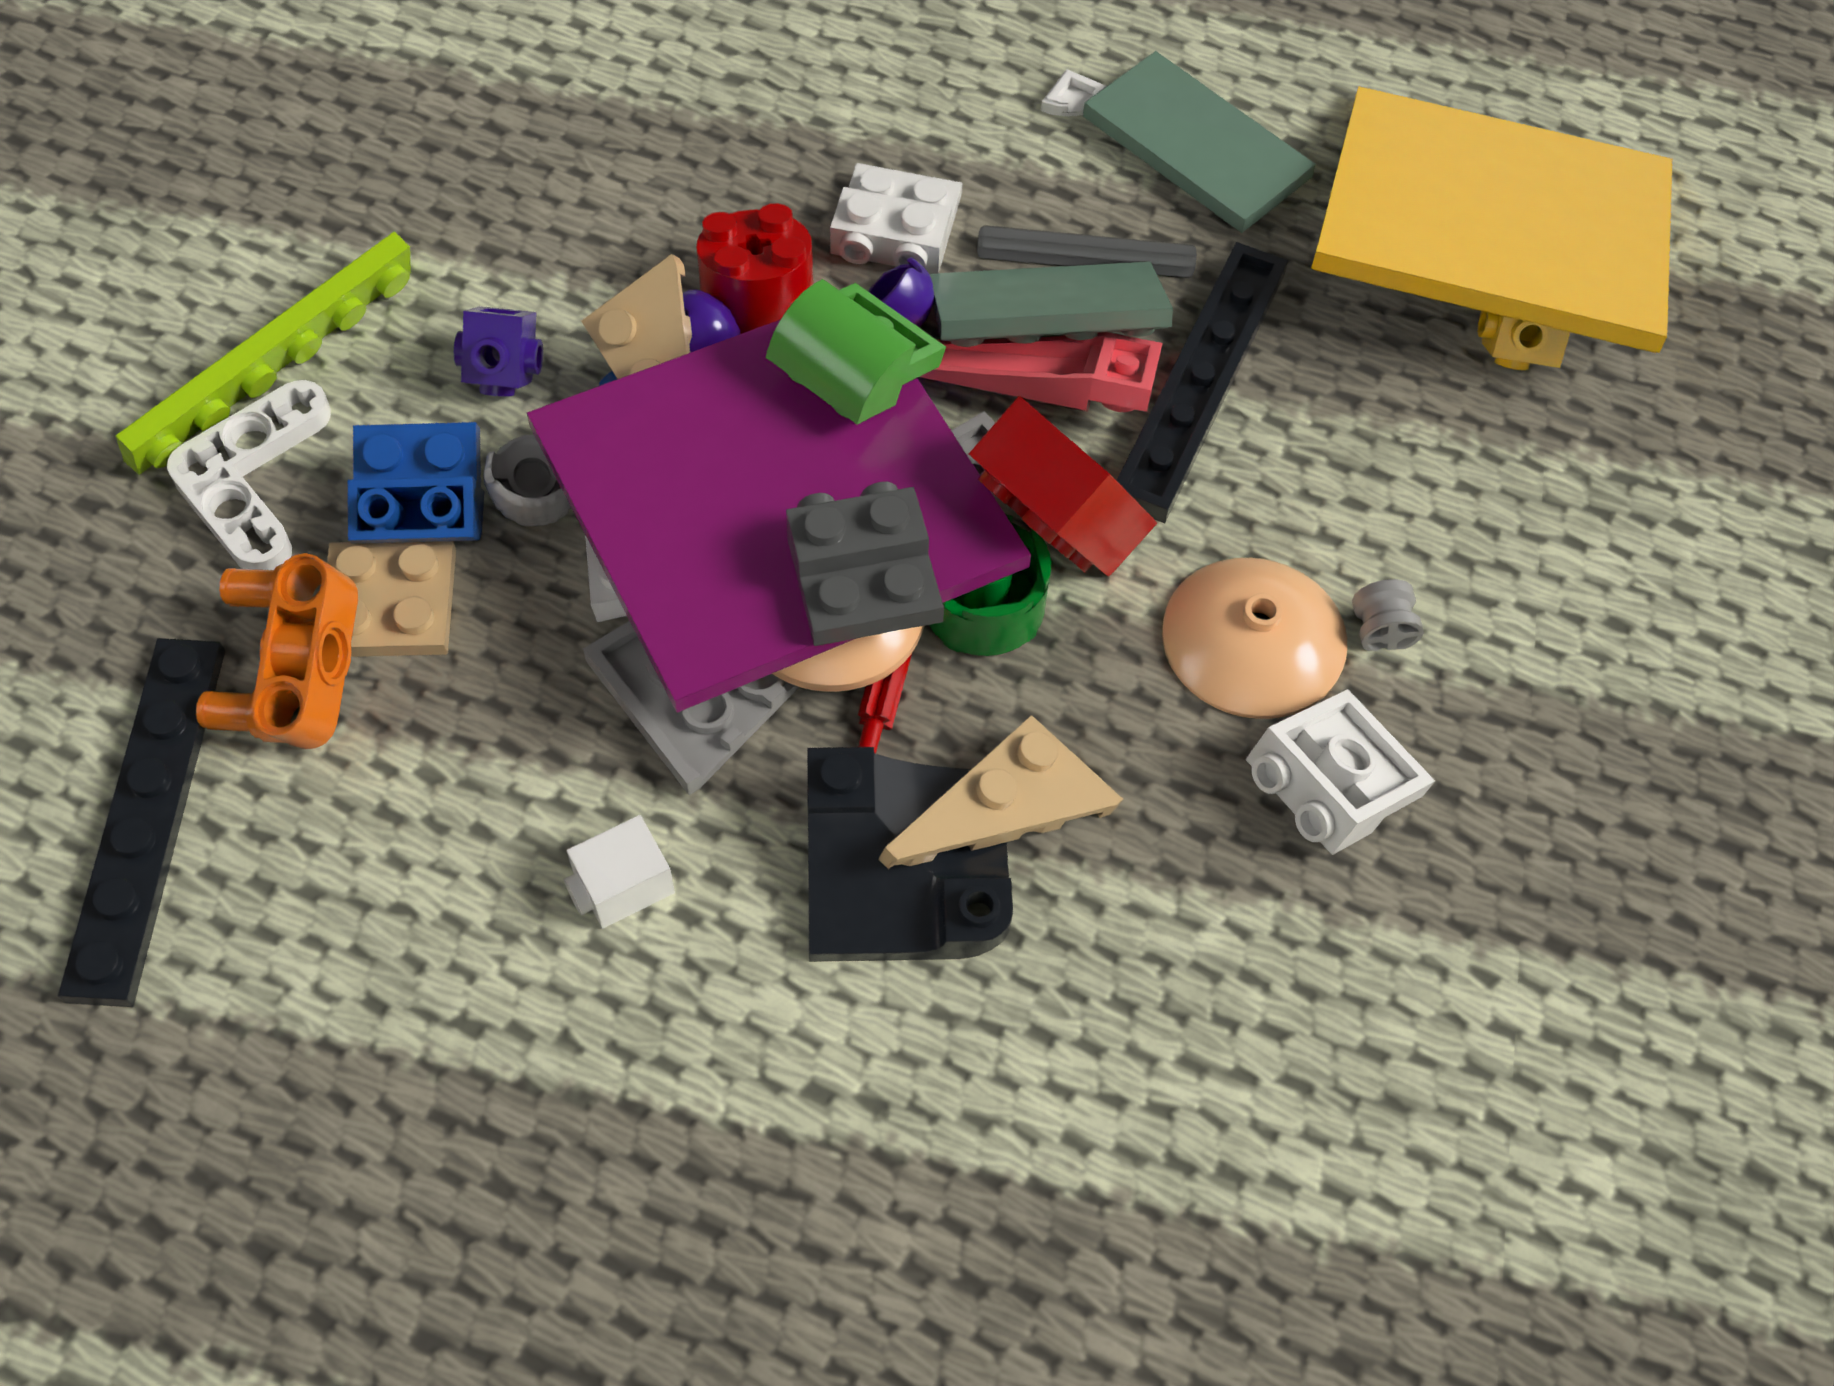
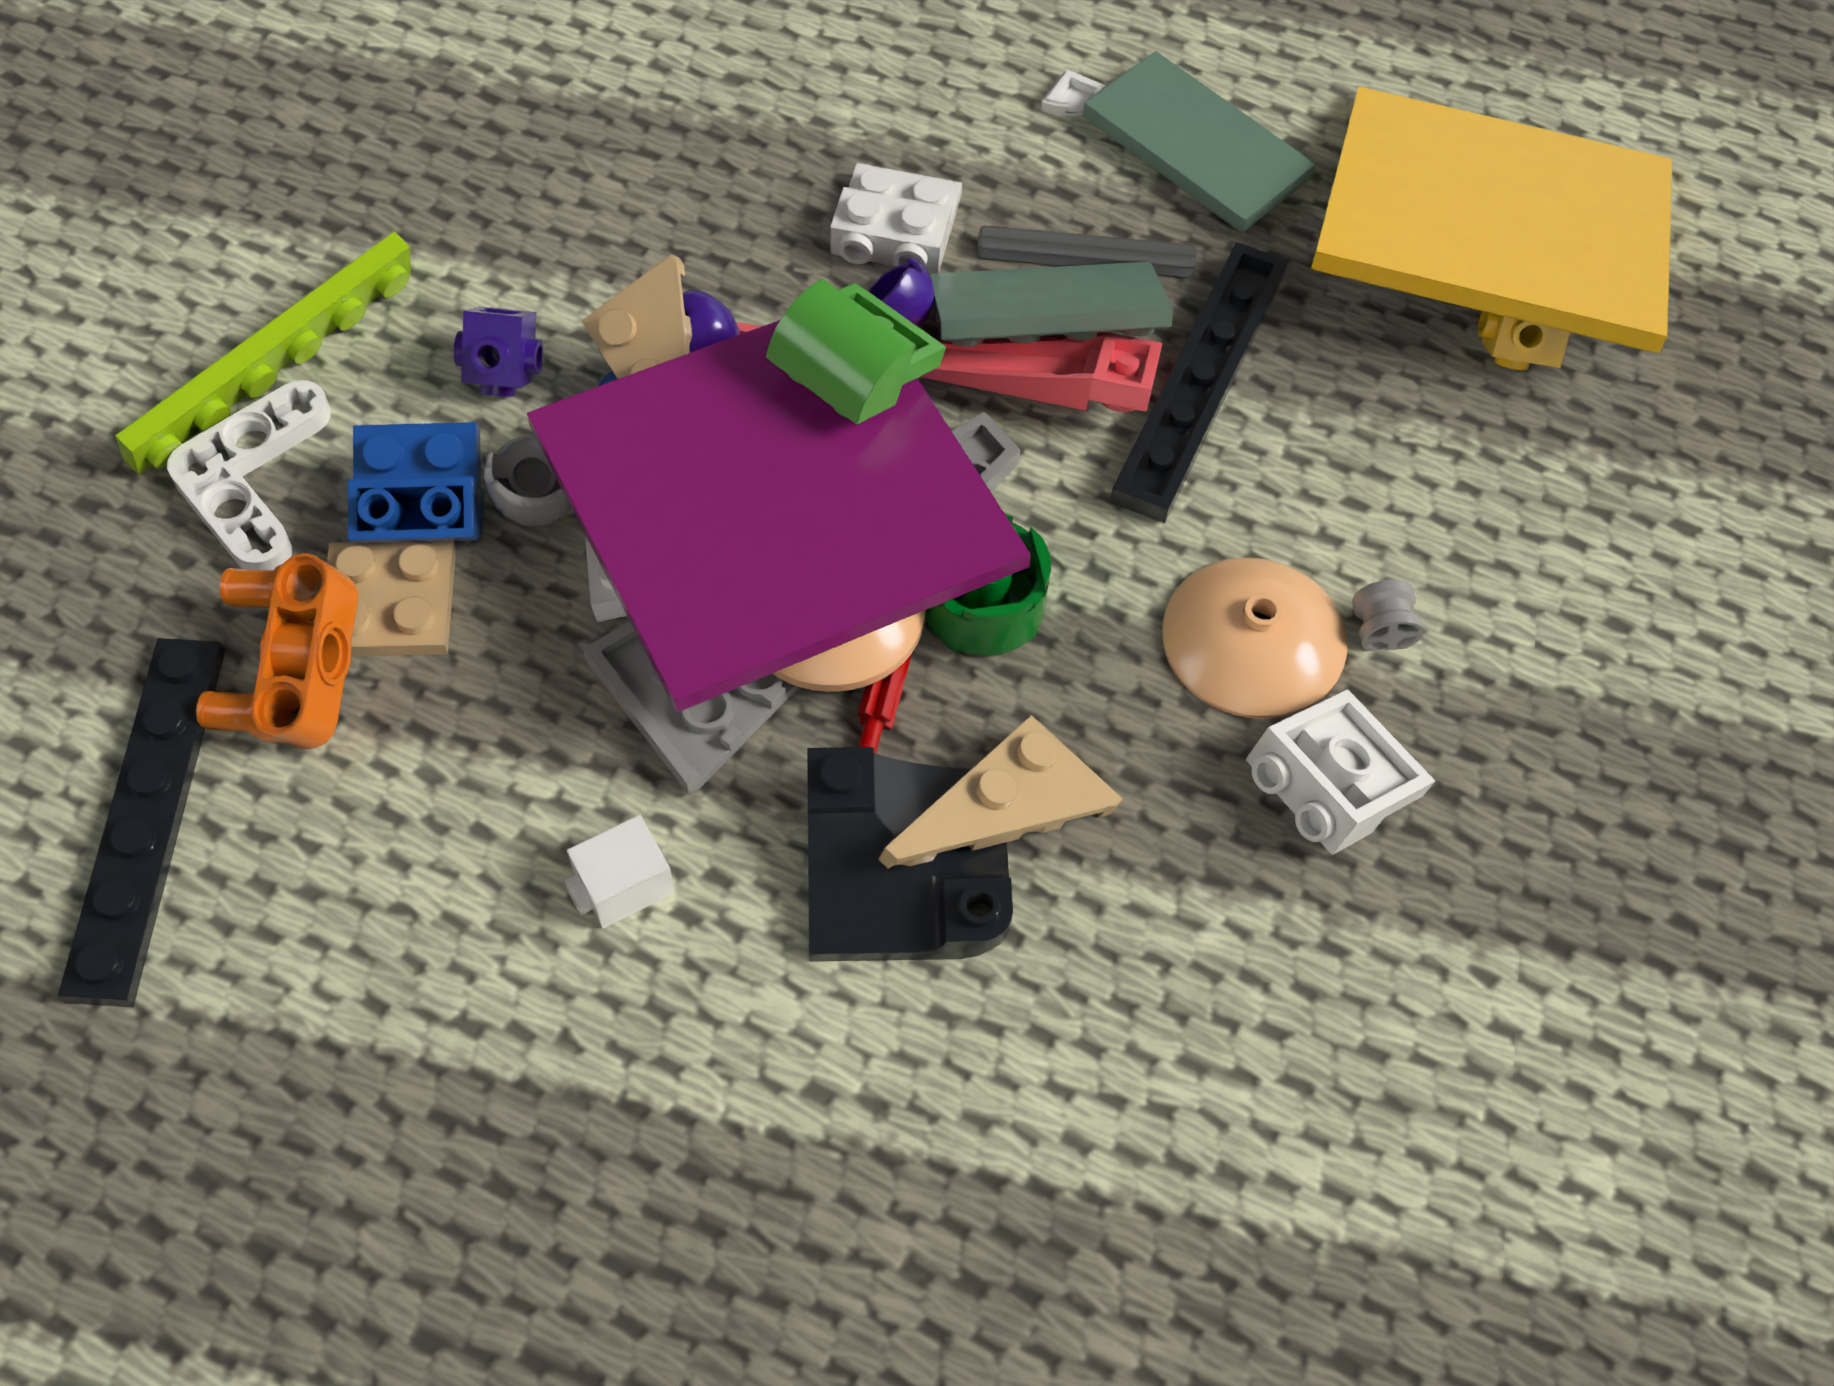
red brick [696,203,813,334] -> none
dark grey plate [786,482,944,646] -> none
red brick [968,395,1157,576] -> none

